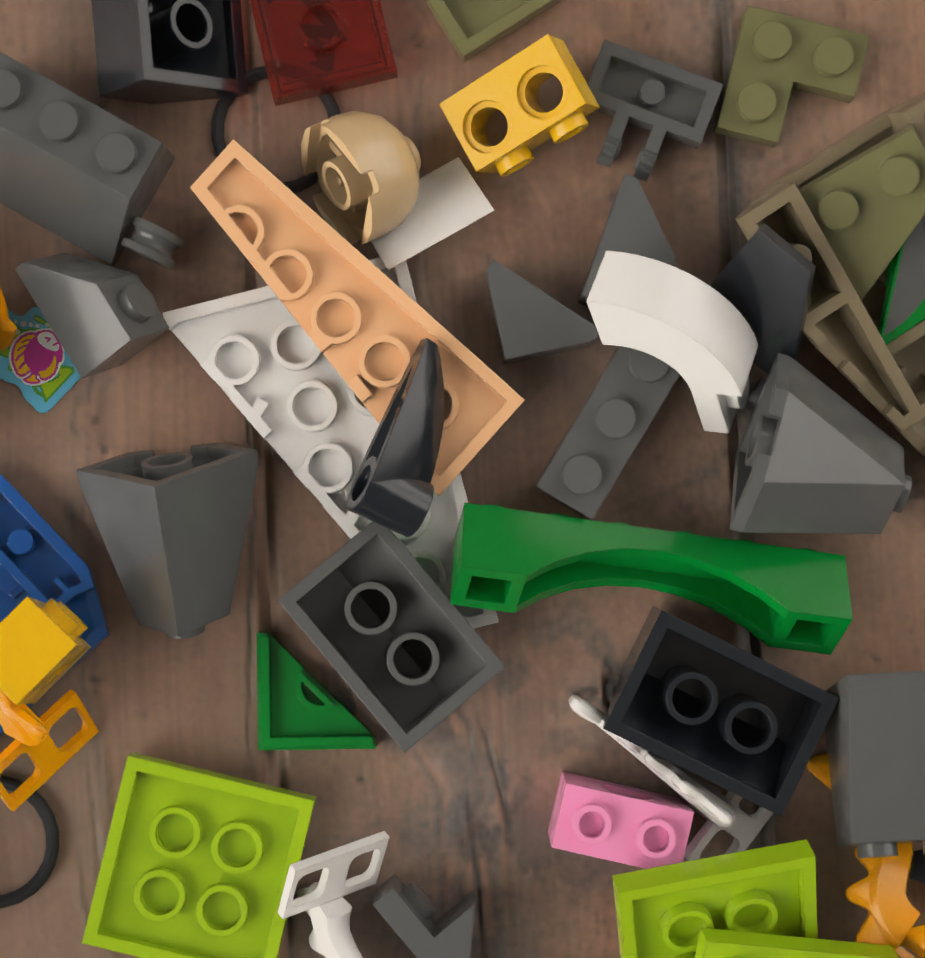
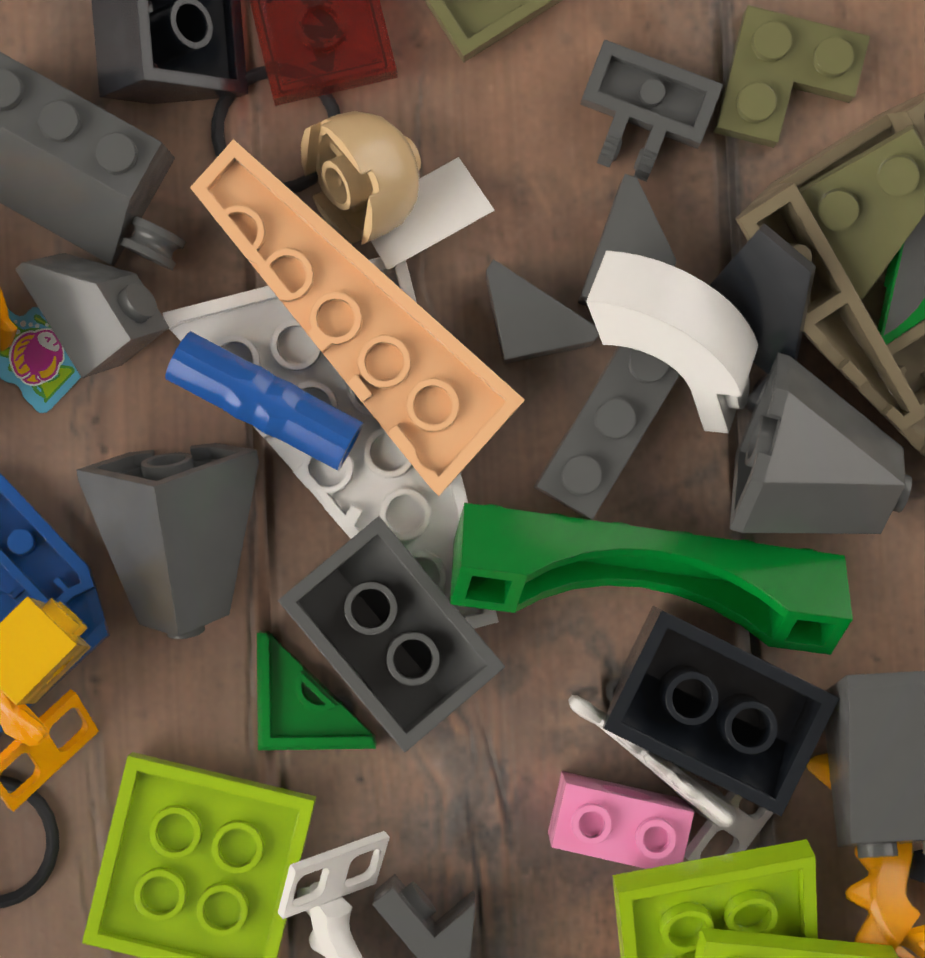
black piece [347,338,444,537] -> none
yellow brick [439,34,600,177] -> none
none -> blue axle [165,331,364,471]

